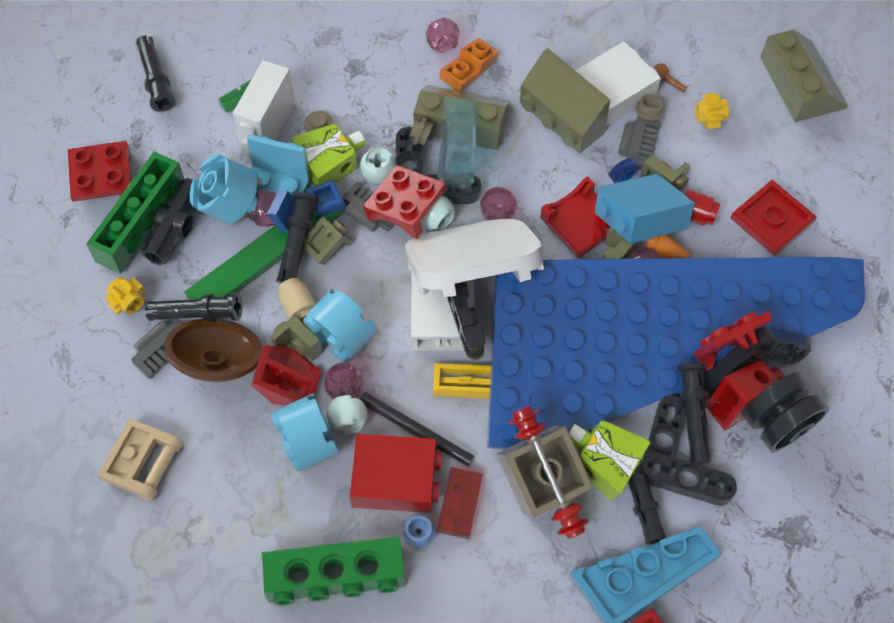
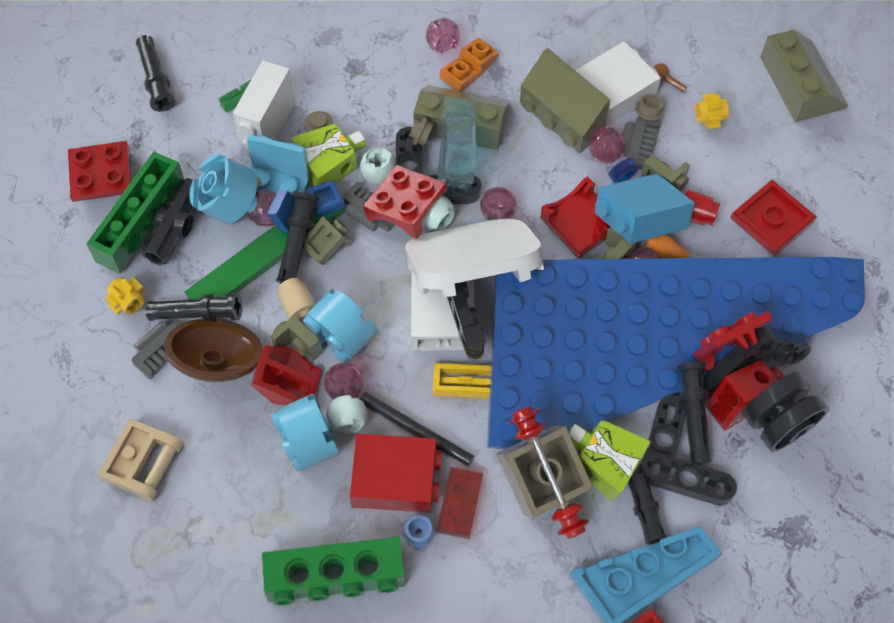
none -> clear pink piece [589,127,625,164]

